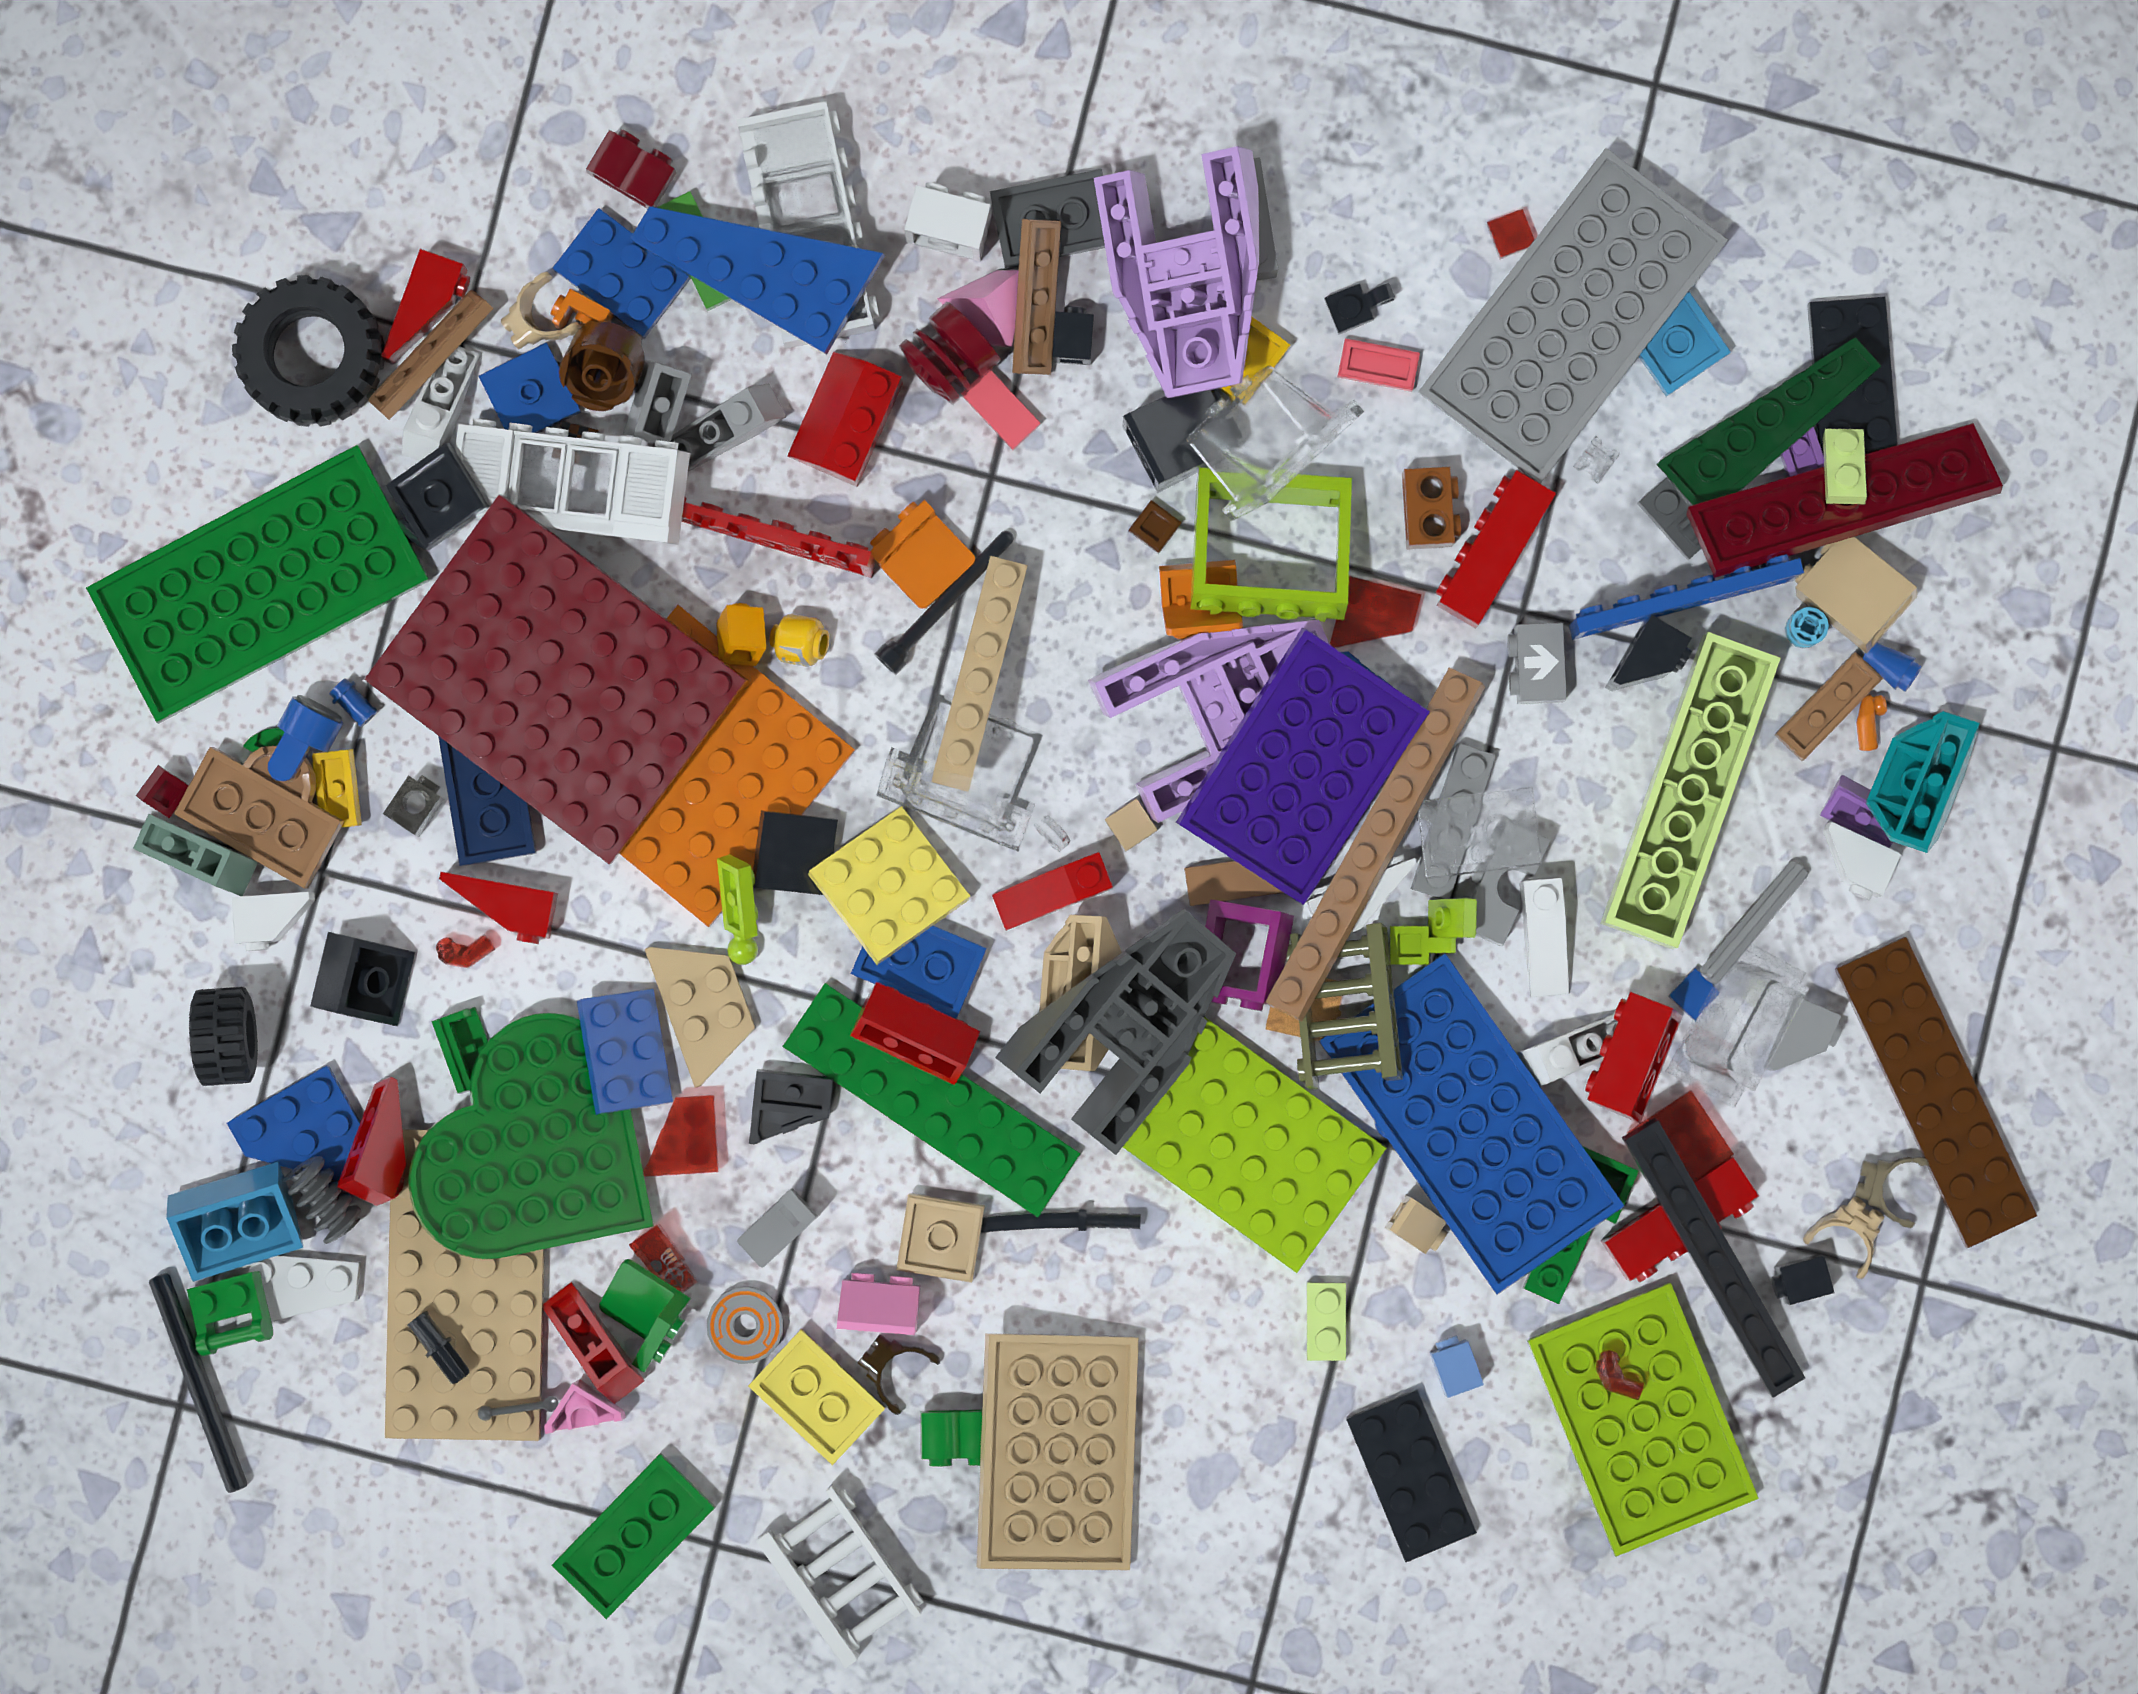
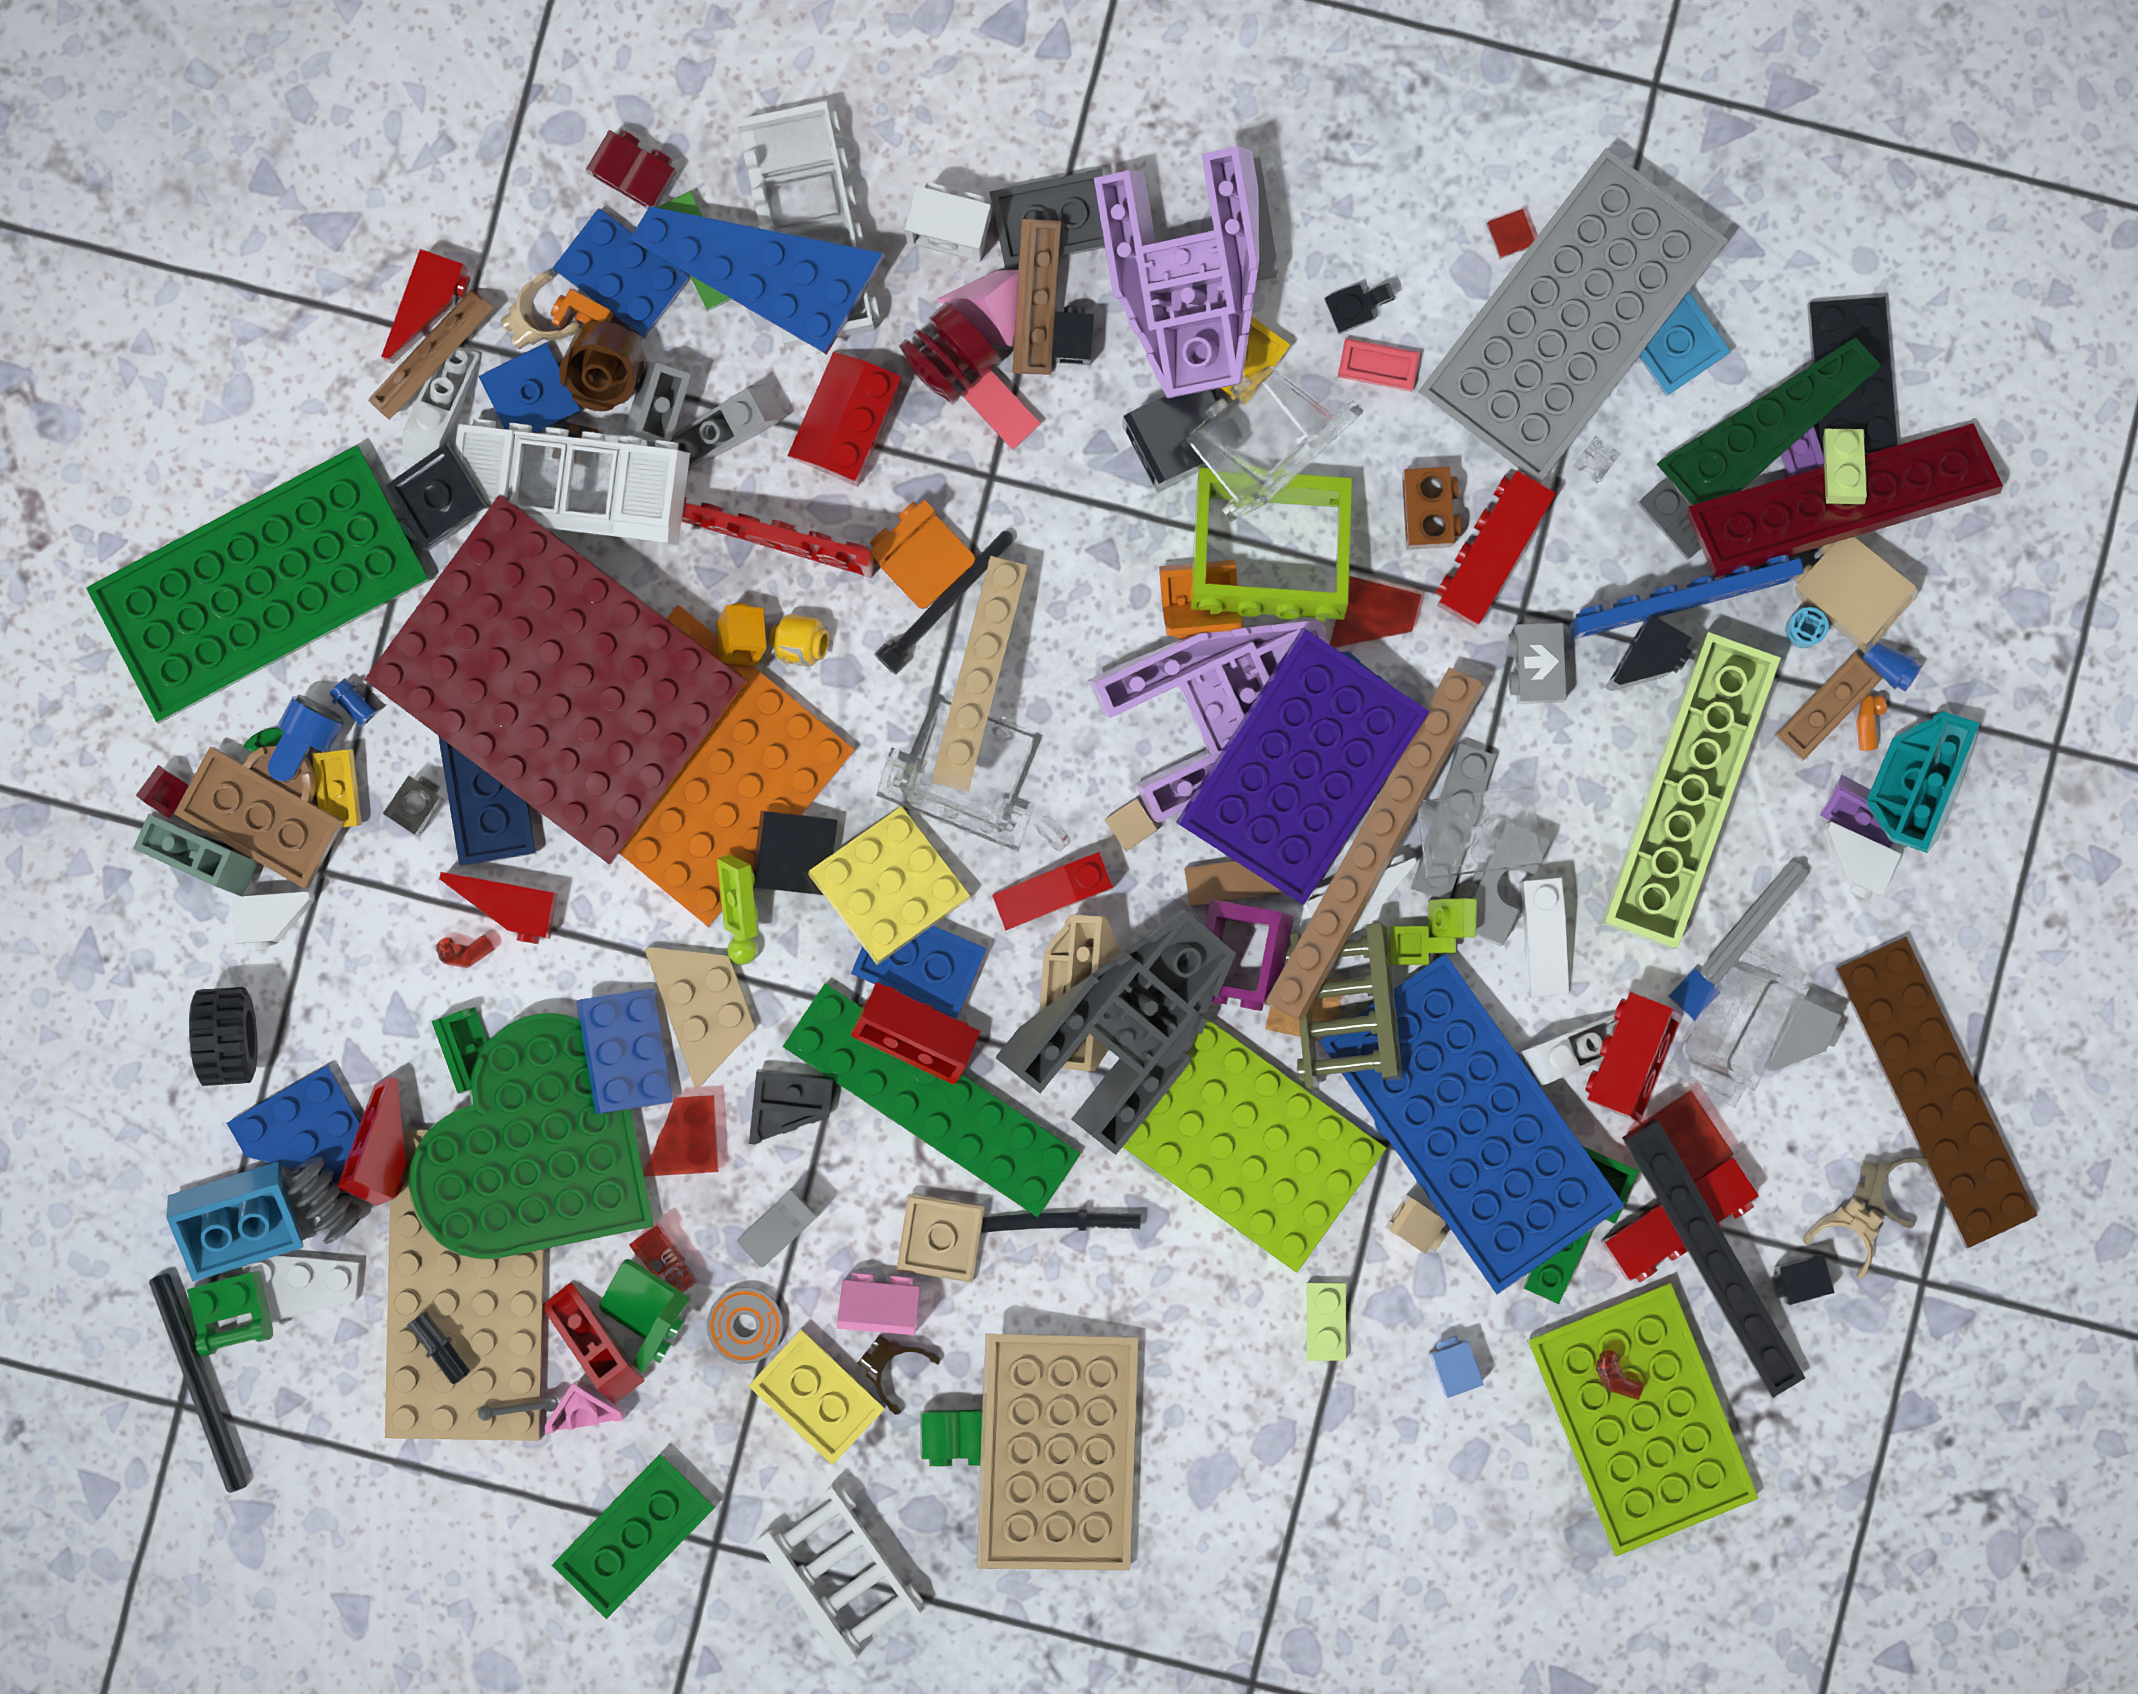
black tyre [232,275,385,427] -> none
black slope [310,932,415,1027] -> none
reddish brown tile [1128,500,1182,554] -> none
black plate [1346,1389,1477,1563] -> none

